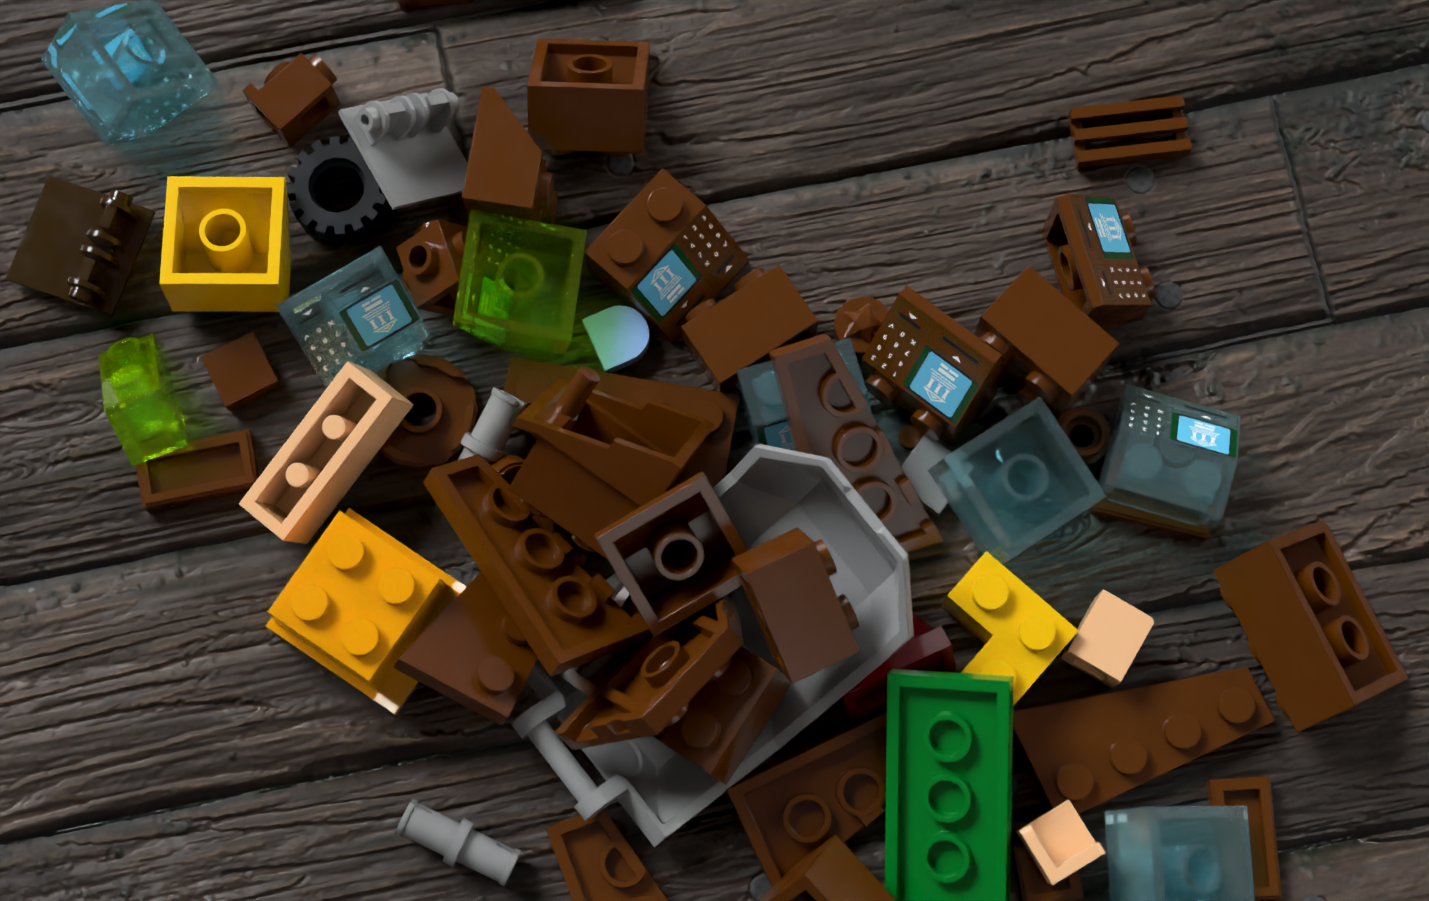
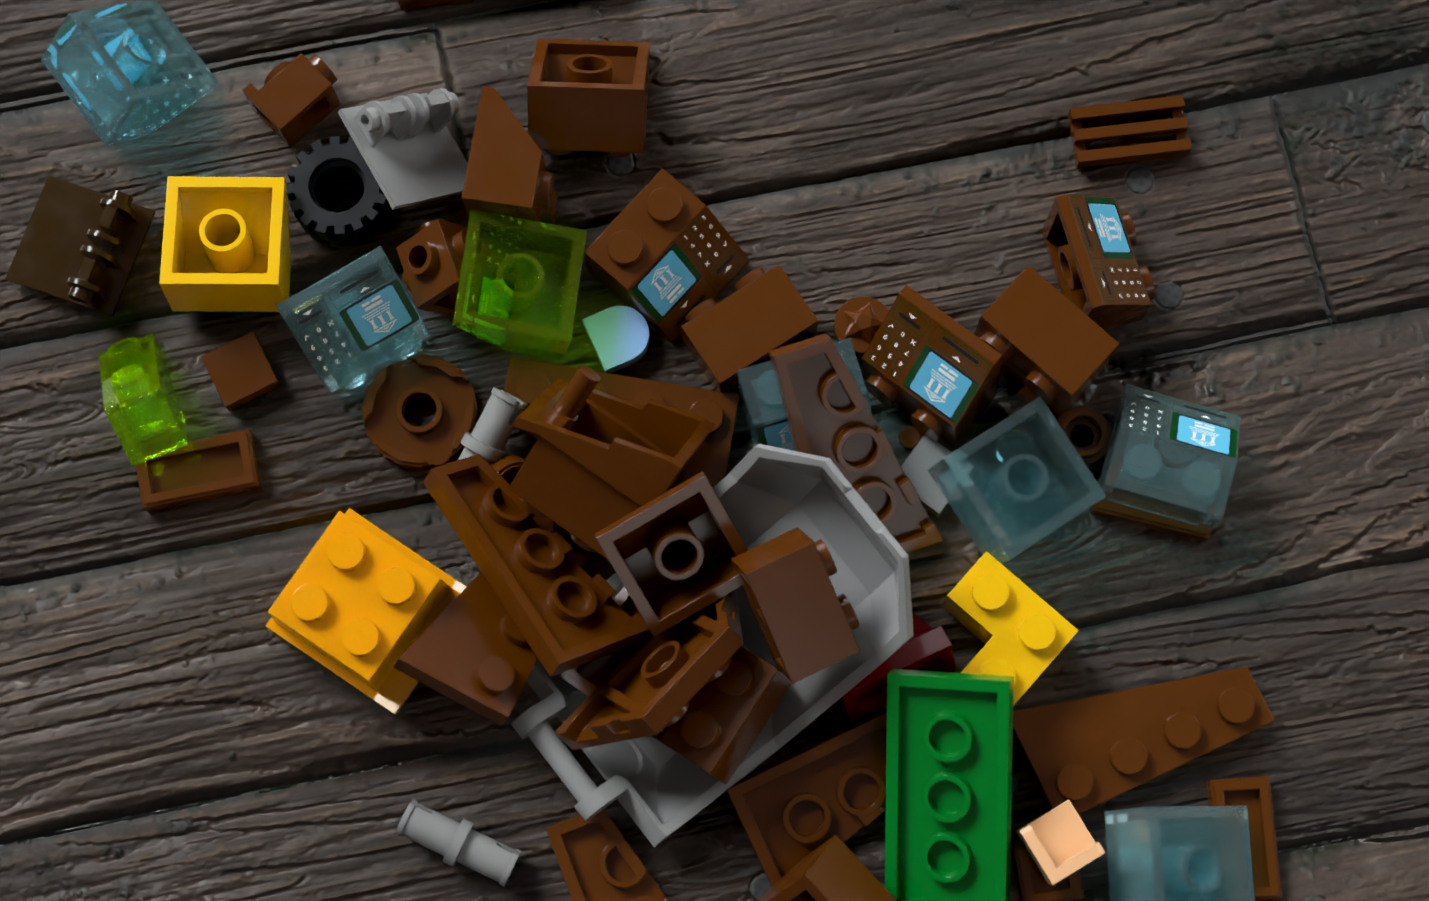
light nougat brick [239,361,414,544] -> none
light nougat panel [1060,589,1154,688] -> none
reddish brown slope [1213,520,1408,733] -> none

